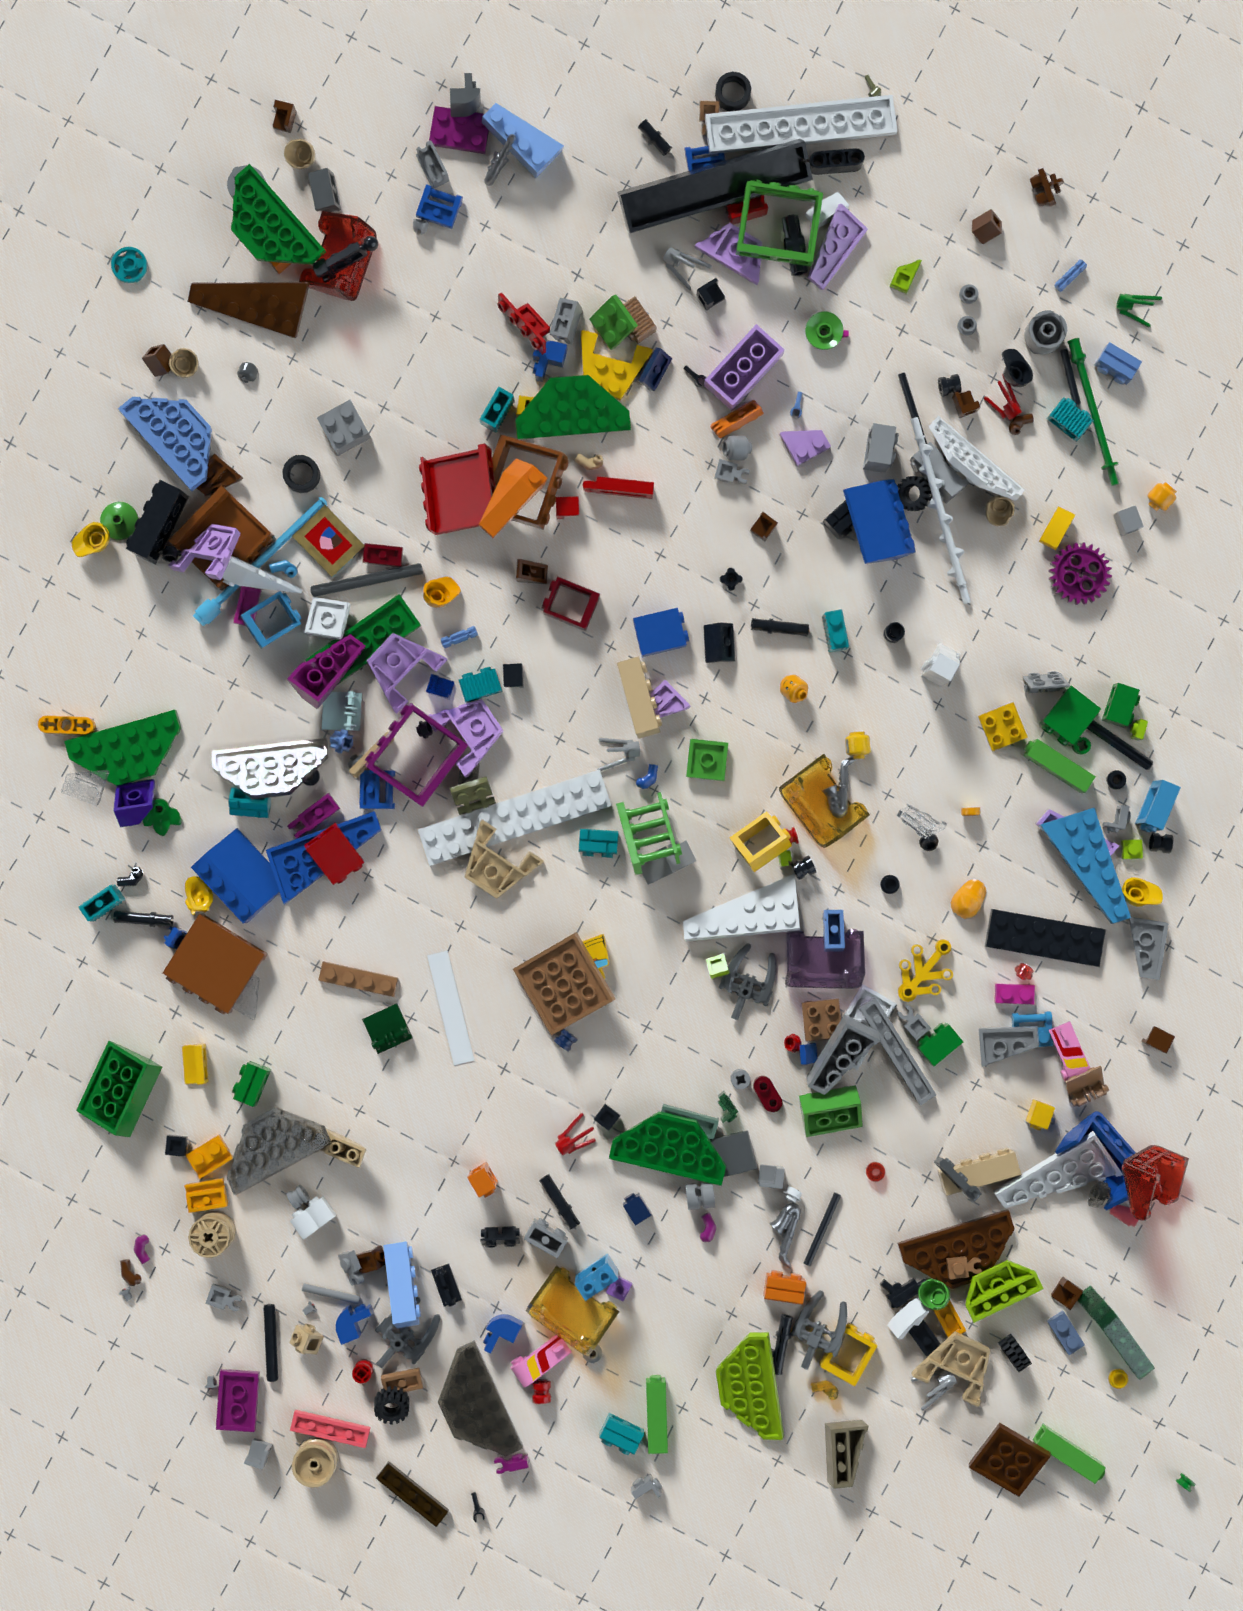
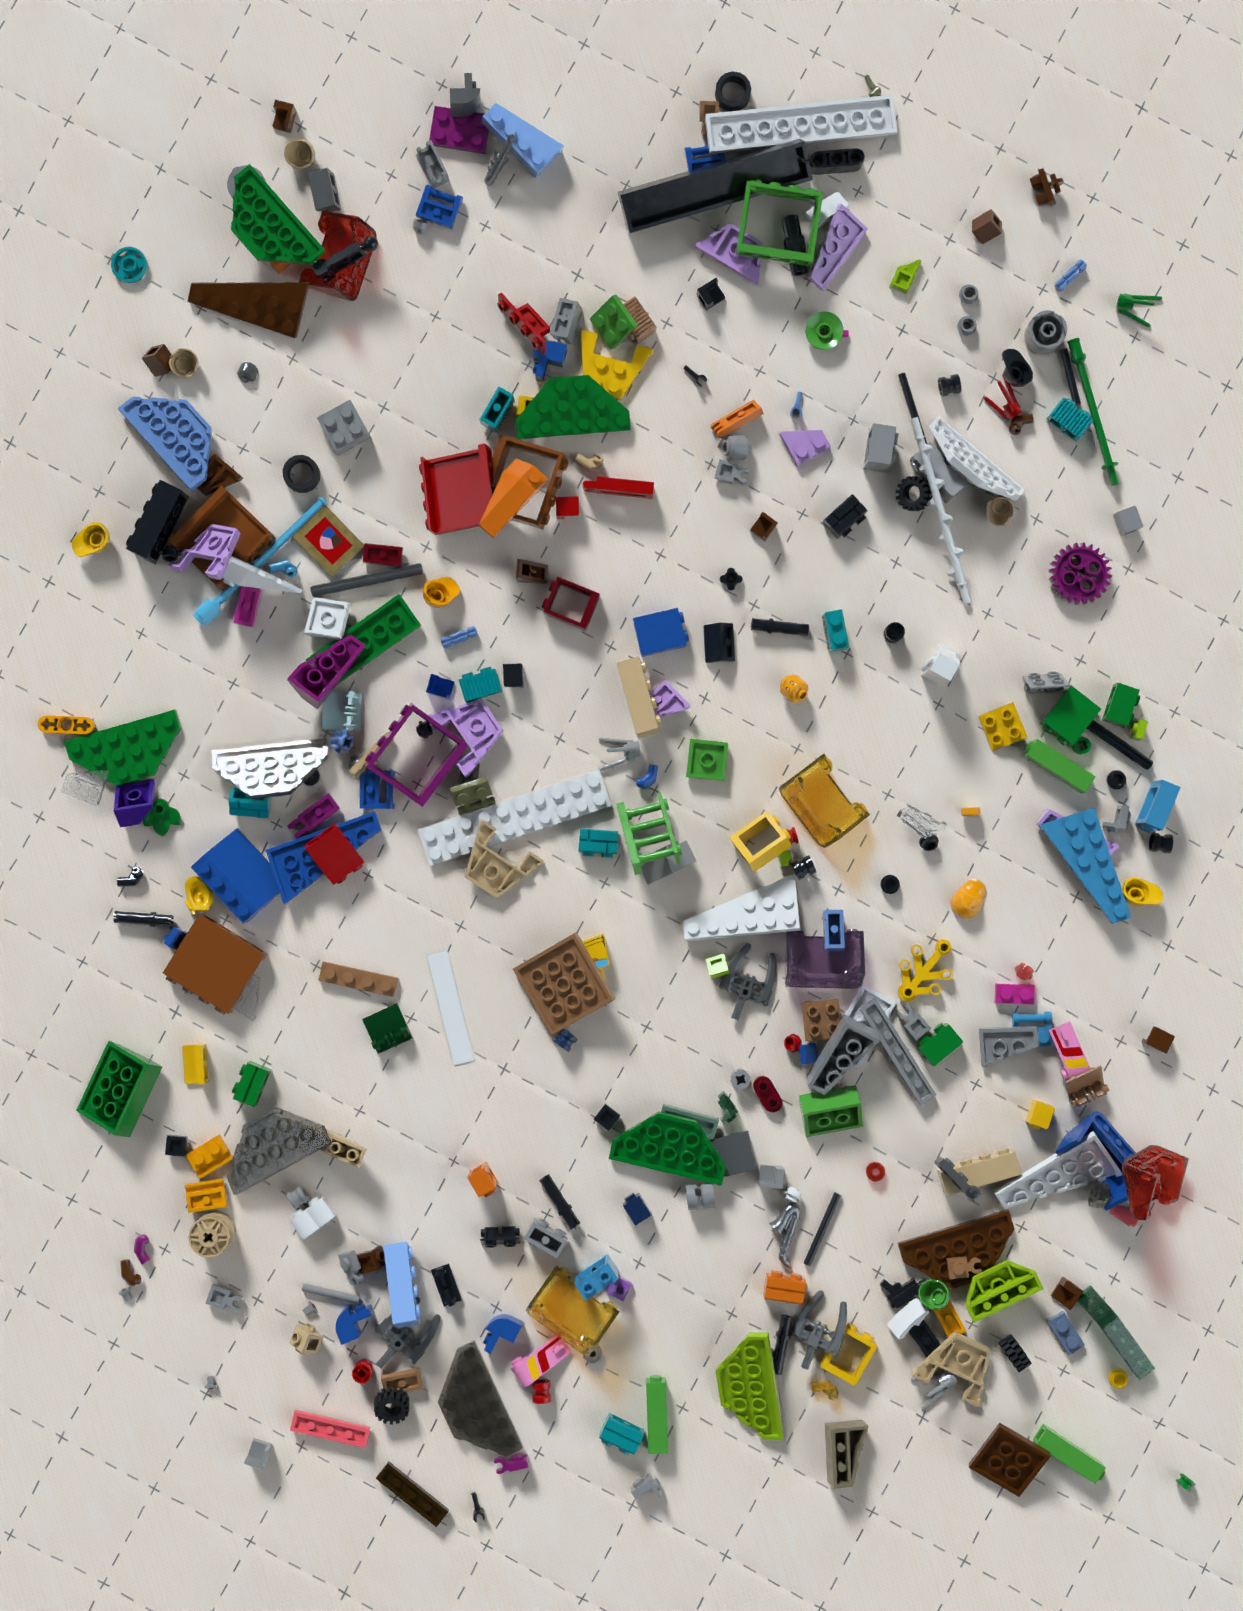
teal brick [78,885,125,922] -> none
bright green dish [100,502,138,540] -> none
magenta plate [216,1369,260,1432] -> none
dark azure window [240,591,302,649] -> none
black axle [263,1304,278,1382] -> none
tan wheel [292,1437,338,1488] -> none
lavender wing [367,633,448,714] -> none
red plant [555,1113,596,1155] -> none
black pin [638,119,672,156] -> none
dark blue plate [638,347,673,391] -> none
light grey plant [663,247,712,290] -> none
magenta arm [700,1212,717,1242] -> none
lavender brick [704,324,785,411] -> none
red hinge [725,195,768,225] -> none
flat silver piece [821,757,855,818] -> none
blue slope [843,479,916,564] -> none
yellow head [845,731,871,759] -> none
reddish brown panel [952,390,981,418] -> none
black plate [985,909,1106,967] -> none
yellow slope [1039,506,1075,550] -> none
medium blue brick [1094,342,1142,385] -> none
lime plate [1121,839,1143,859] -> none
light grey wing [1129,917,1169,980] -> none
light orange head [1147,482,1177,511] -> none

